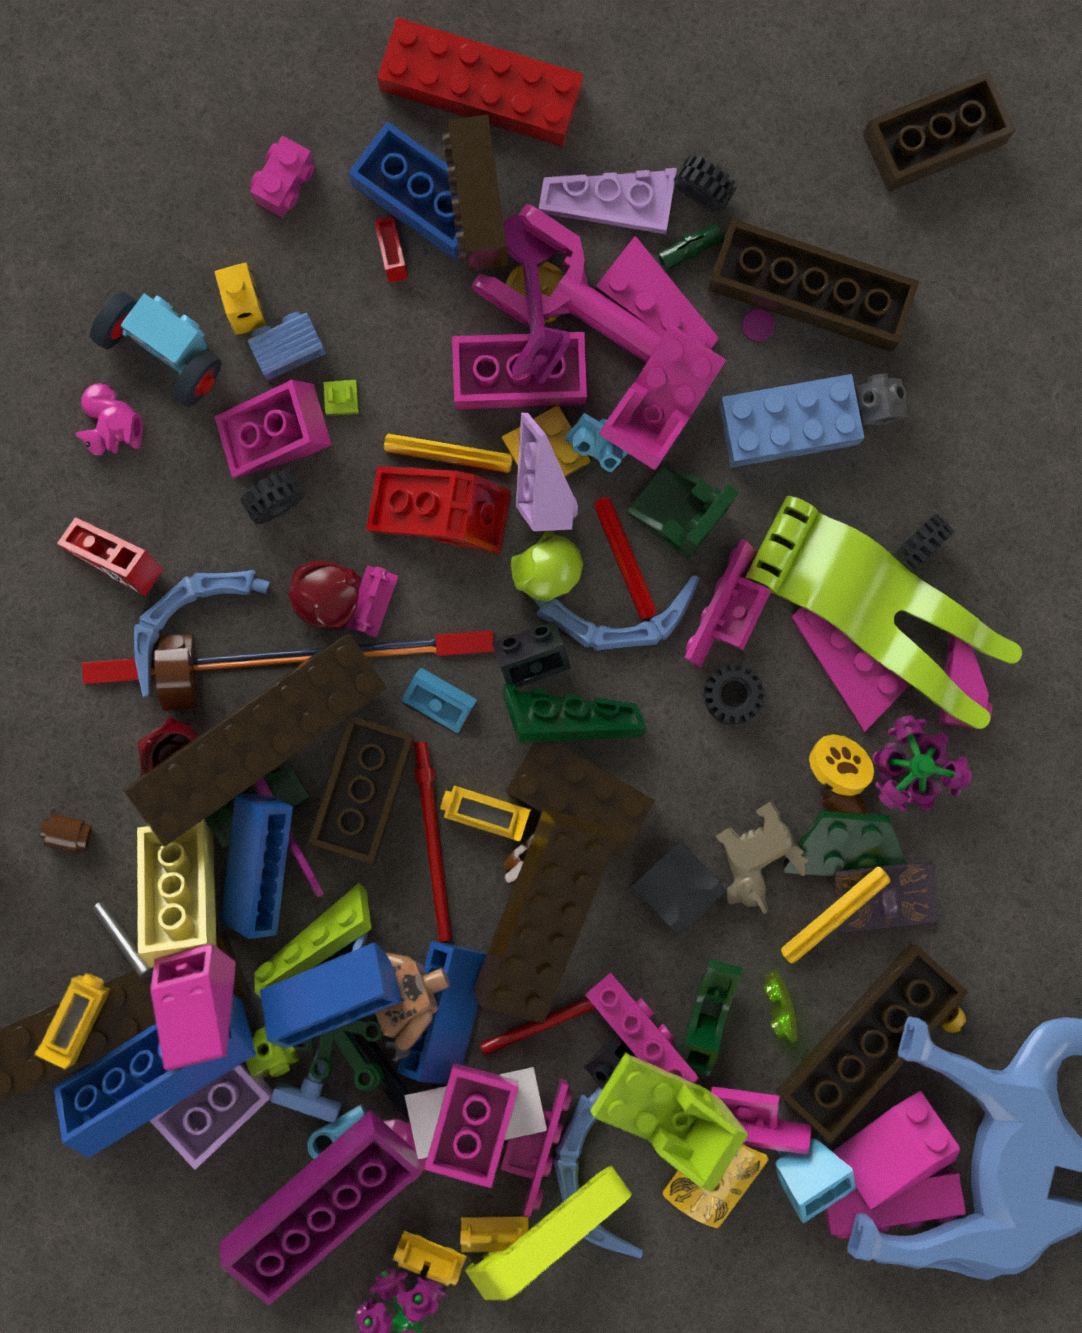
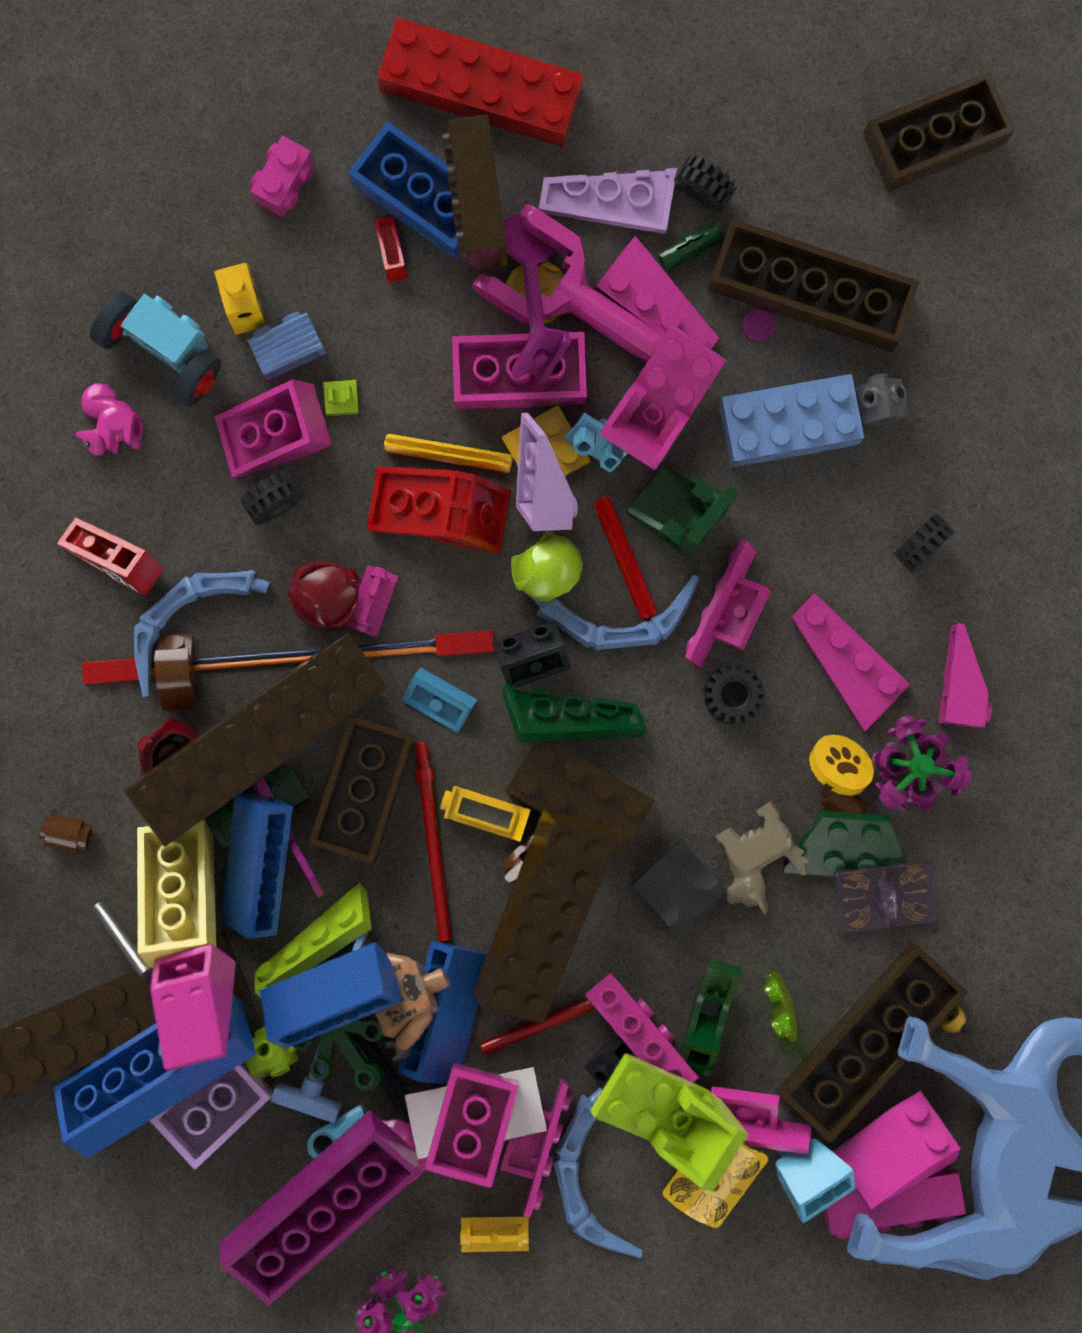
yellow window [34,973,110,1069] -> none
yellow hinge [393,1231,467,1287] -> none
neon yellow beam [465,1166,632,1300] -> none
lime flag [744,496,1022,729] -> none
yellow axle [781,867,890,964] -> none

